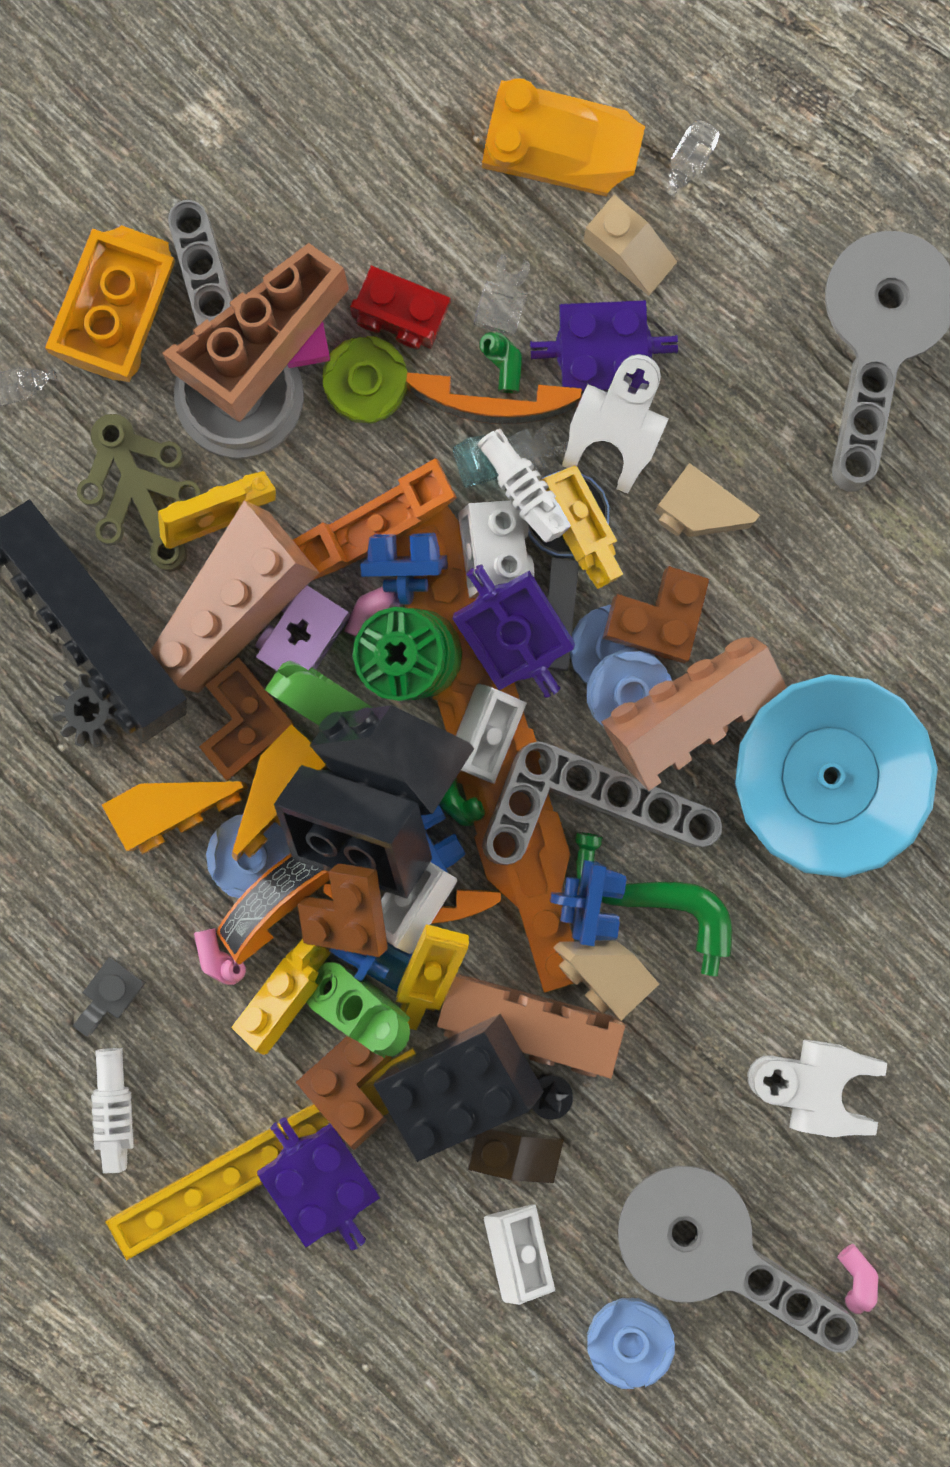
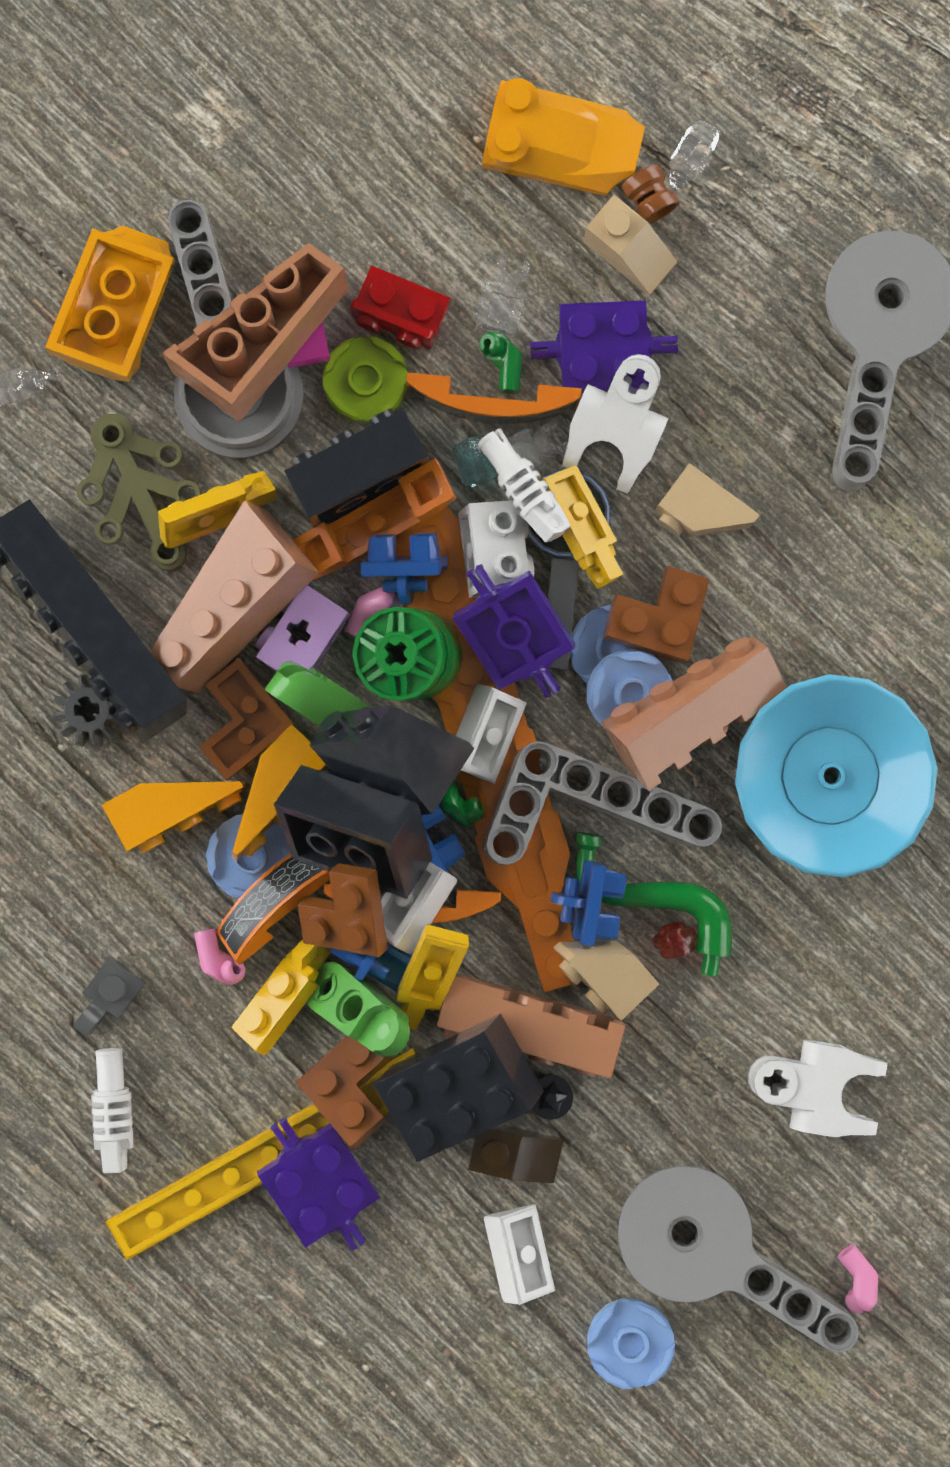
none -> black brick [284,409,429,527]
none -> dark orange wheel [622,164,680,224]
none -> clear red plate [652,922,697,958]

